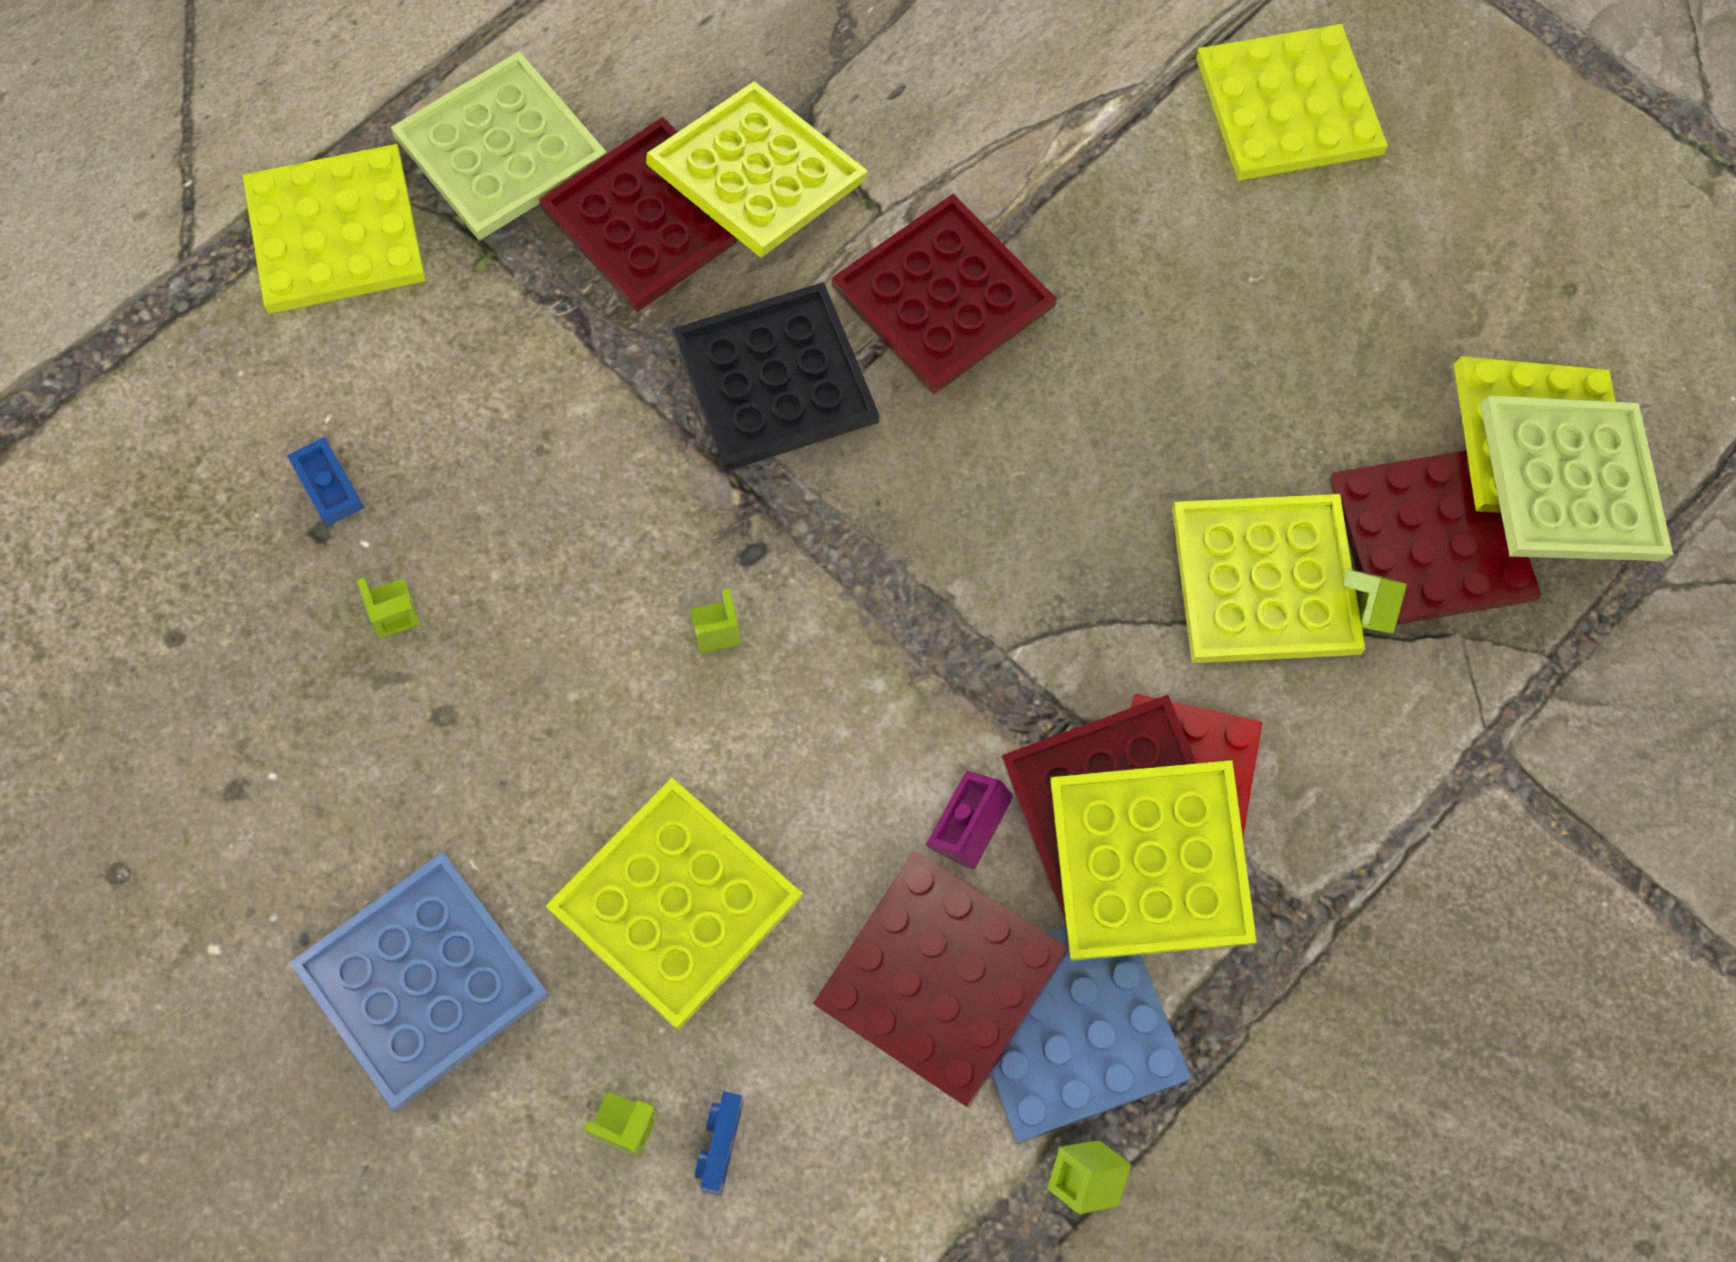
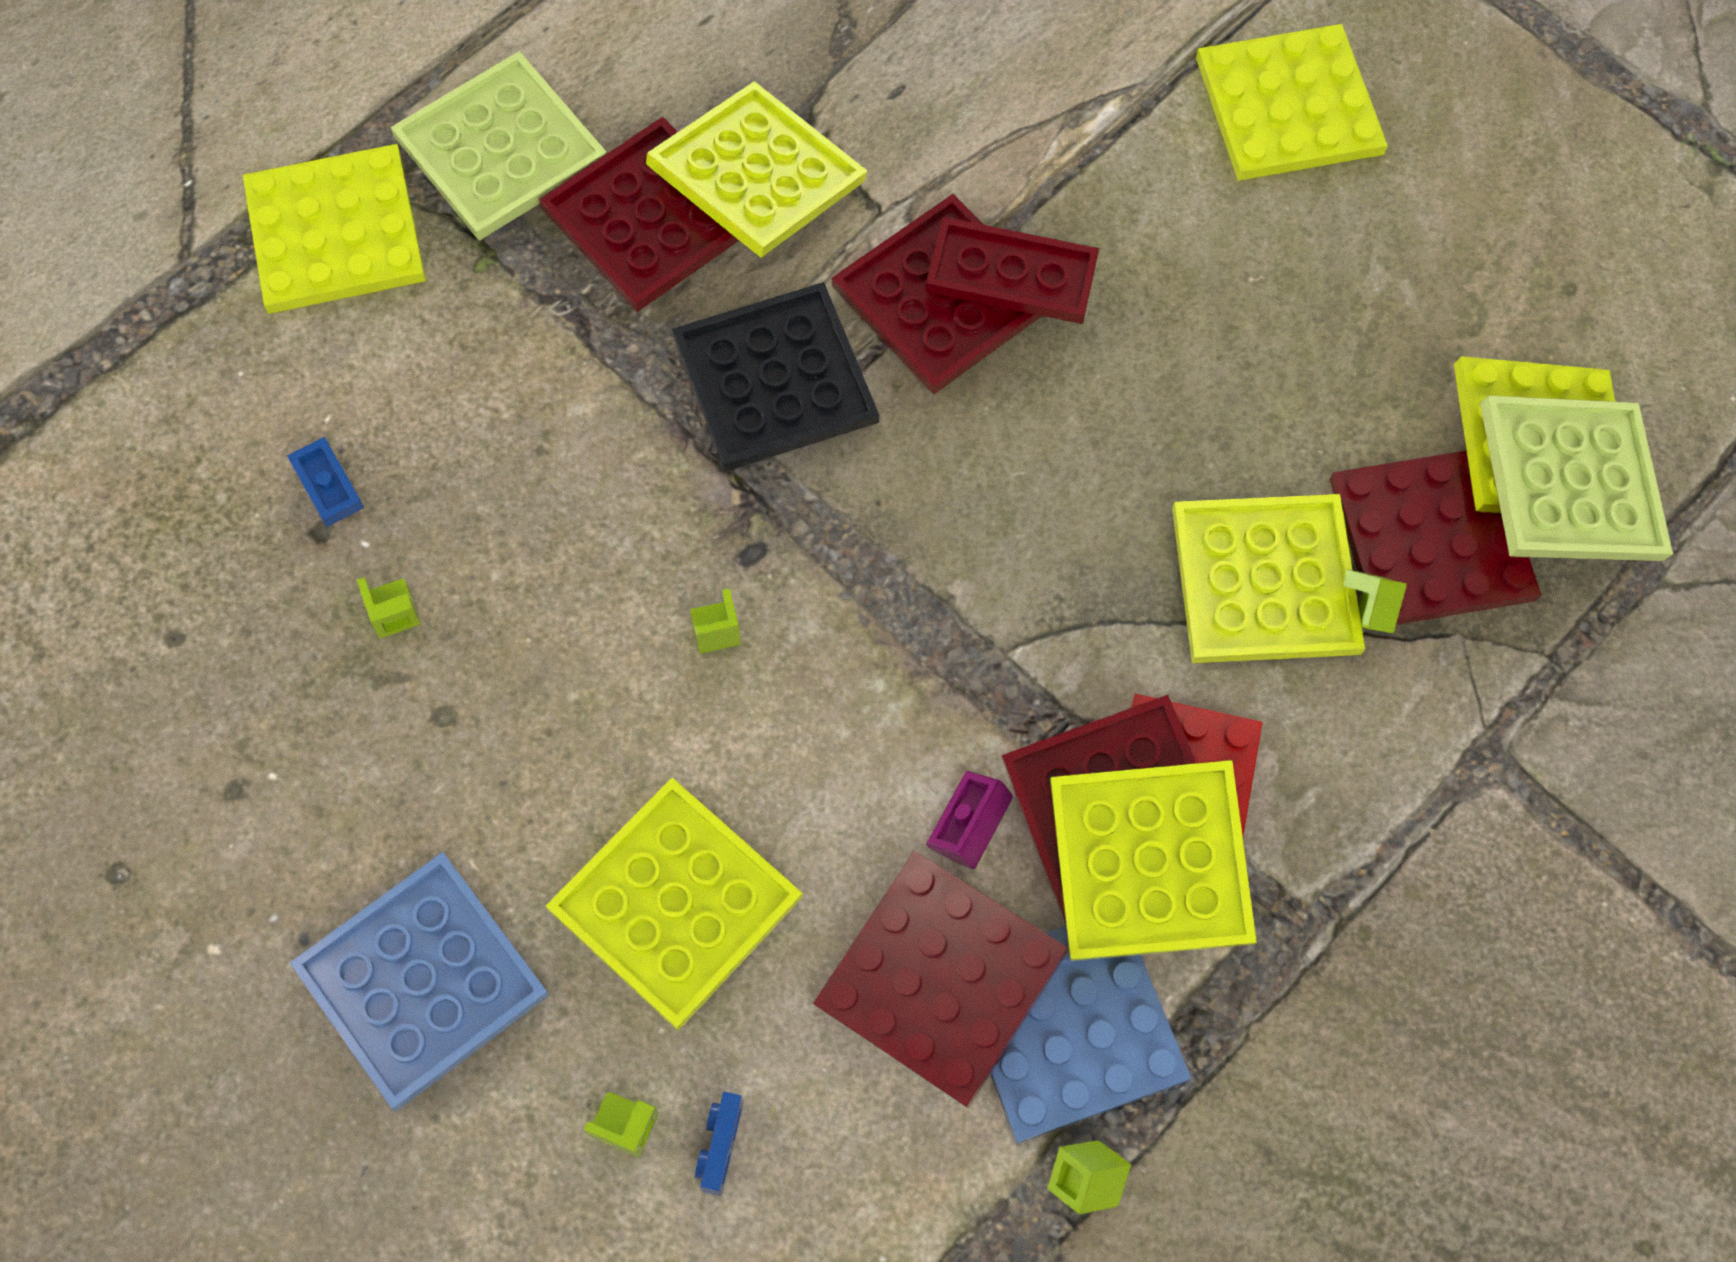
none -> dark red plate [925,216,1100,324]

